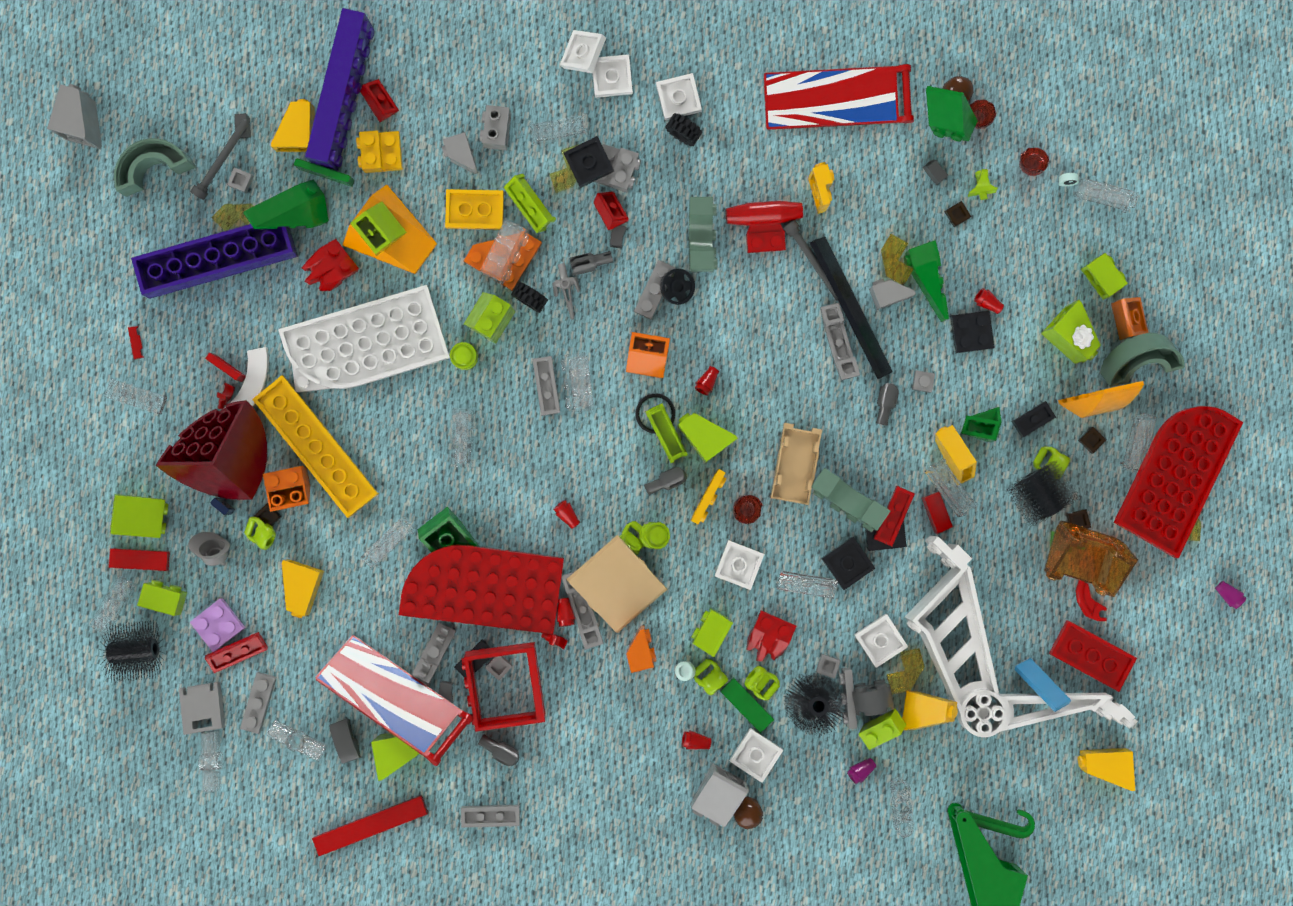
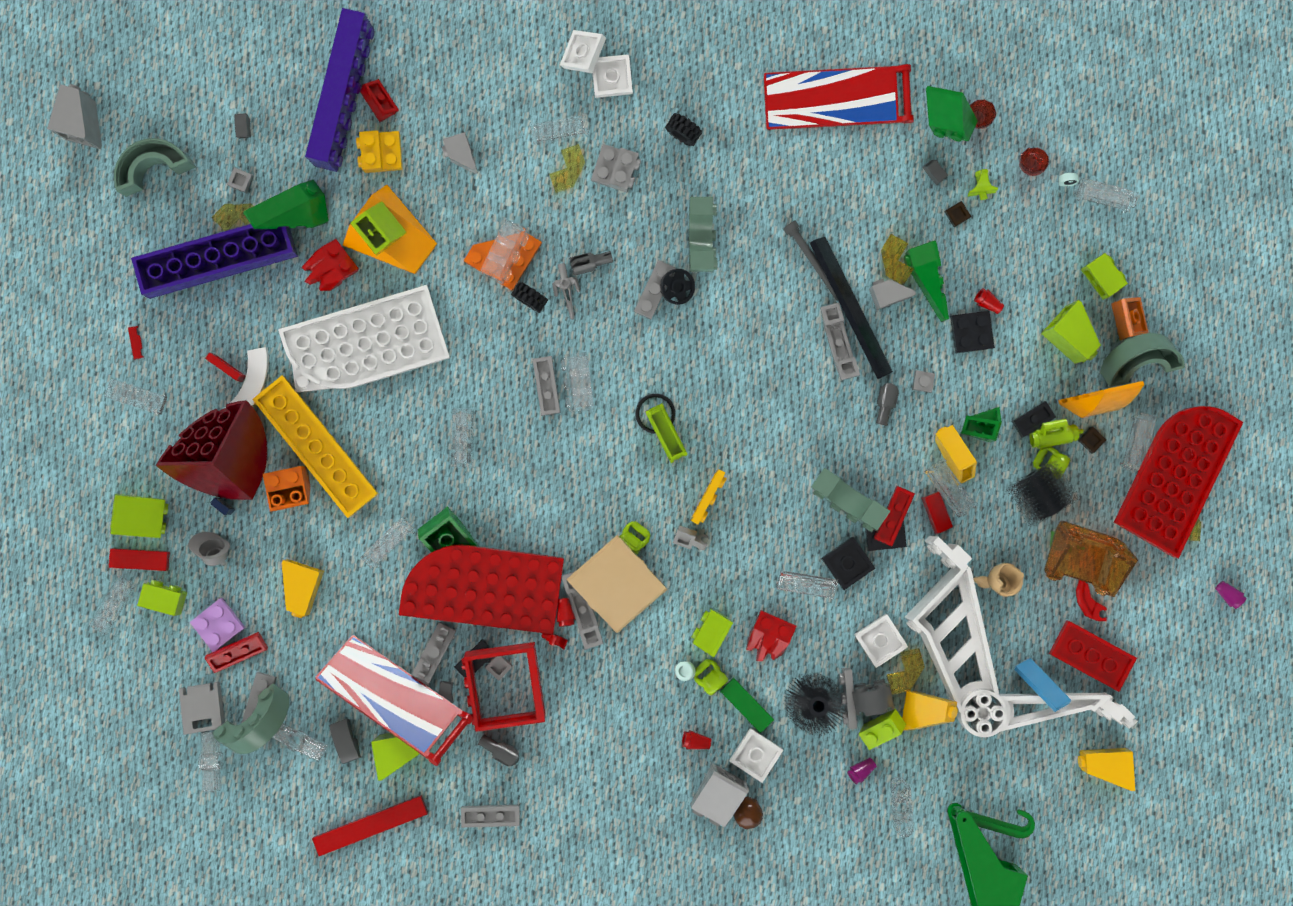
black piece [100,620,163,683] -> none
dark grey piece [190,119,249,200] -> none
red piece [217,382,235,409] -> none
lime piece [244,516,276,550] -> none
dark brown tile [254,503,282,526] -> none
yellow slope [271,99,315,152] -> none
green tile [294,158,354,187] -> none
yellow plate [445,189,504,230] -> none
lime wheel [450,342,478,370] -> none
lime slope [464,292,515,344] -> none
light grey brick [480,105,511,151] -> none
lime container [503,174,556,233] -> none
red cone [553,500,580,529] -> none
black plate [564,136,614,188] -> none
red slope [593,191,629,230] -> none
dark grey piece [610,225,627,248] -> none
orange slope [626,332,670,378] -> none
orange slope [626,625,657,673] -> none
lime wheel [639,522,670,549] -> none
dark grey arm [644,467,687,496] -> none
white plate [656,73,702,121] -> none
lime slope [677,413,738,463] -> none
red cone [695,366,719,396] -> none
white plate [714,540,764,590] -> none
red plate [725,201,803,253] -> none
clear red hair [733,495,763,524] -> none
lime piece [744,666,780,701] -> none
tan piece [770,423,822,505] -> none
yellow plate [808,162,834,214] -> none
light grey plate [815,654,841,679] -> none
reddish brown hair [942,76,974,101] -> none
dark brown tile [1066,509,1091,532] -> none
white plant [1072,325,1094,349] -> none
none -> sand green brick [213,683,289,754]
none -> light grey plate [673,525,709,550]
none -> tan hair [973,563,1024,597]
none -> lime piece [1029,419,1084,449]

